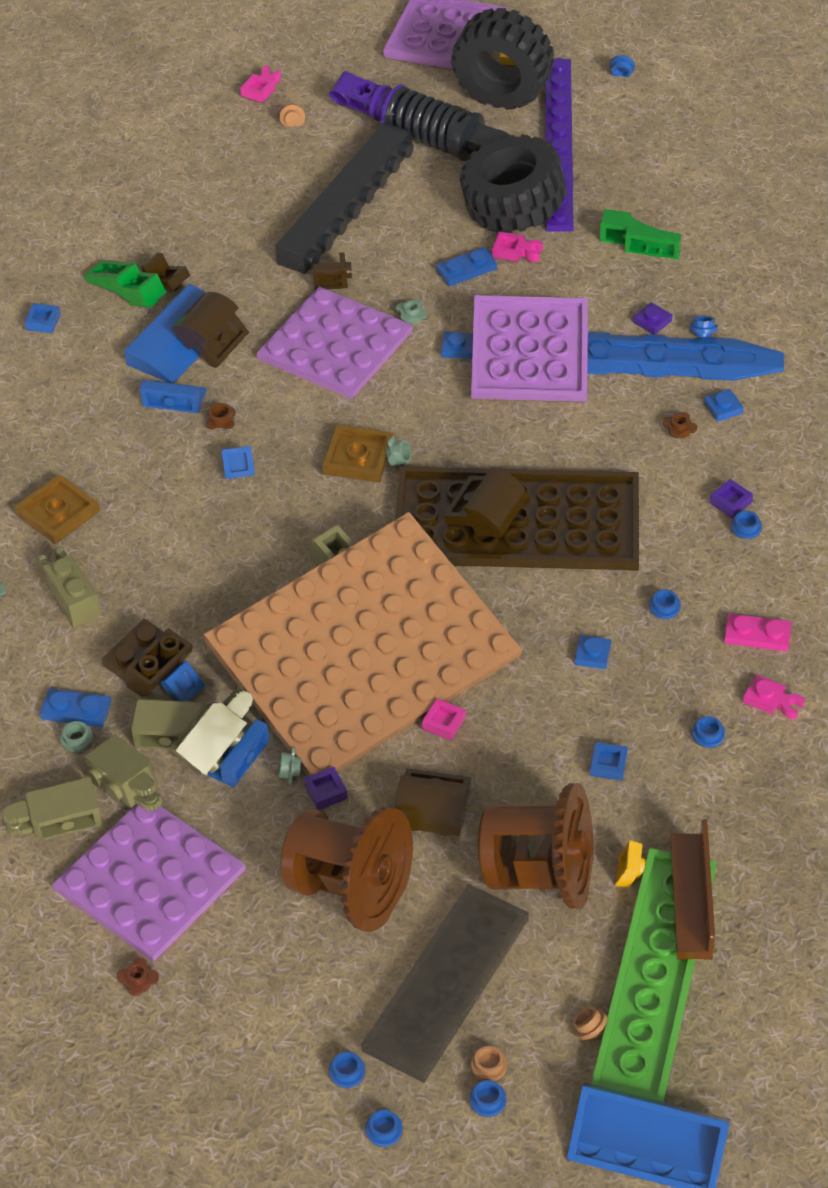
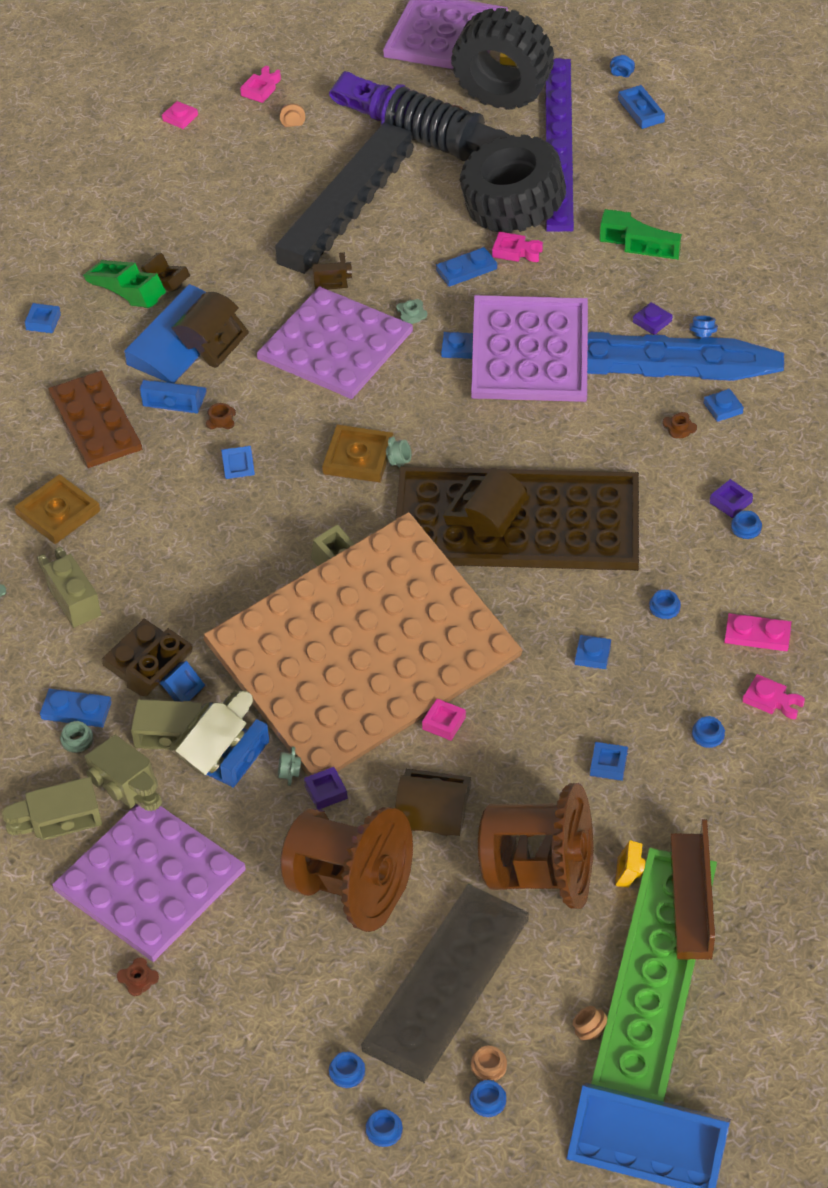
none -> reddish brown plate [48,370,143,468]
none -> dark pink plate [162,101,198,129]
none -> blue plate [618,85,665,129]

